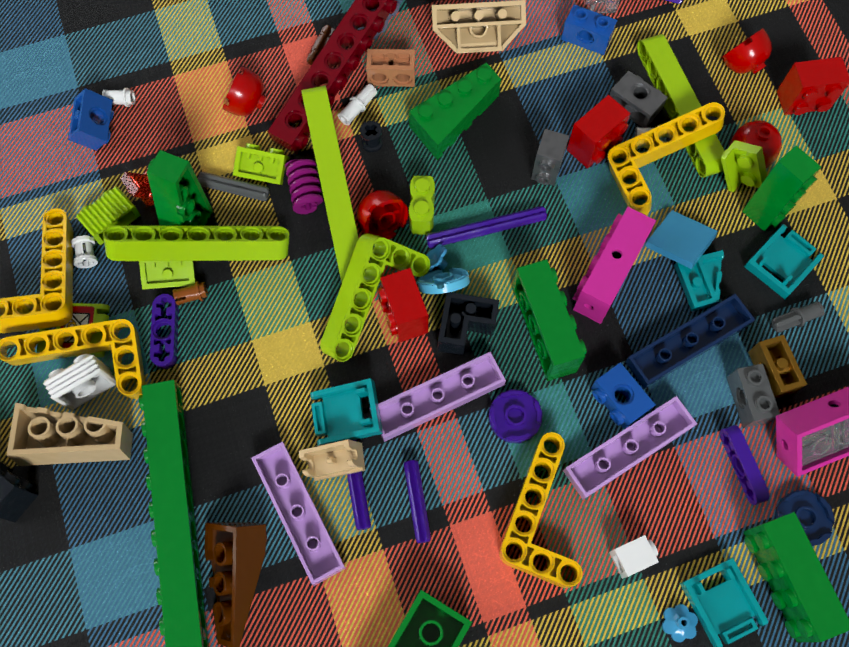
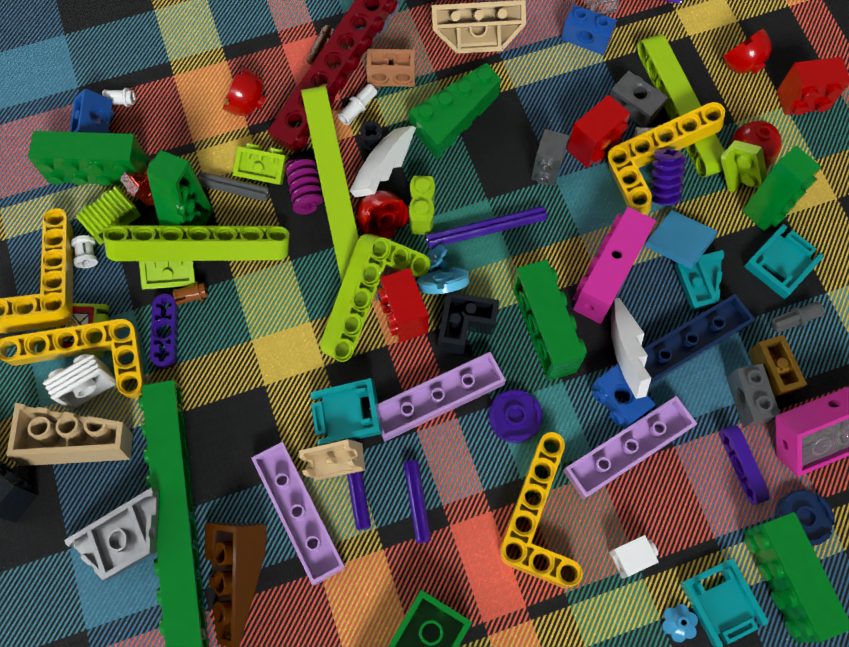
none -> green brick [28,131,149,187]
none -> flat silver wing [64,487,159,580]
none -> white slope [350,125,416,197]
none -> white slope [610,298,651,399]
none -> dark purple piece [650,149,687,205]

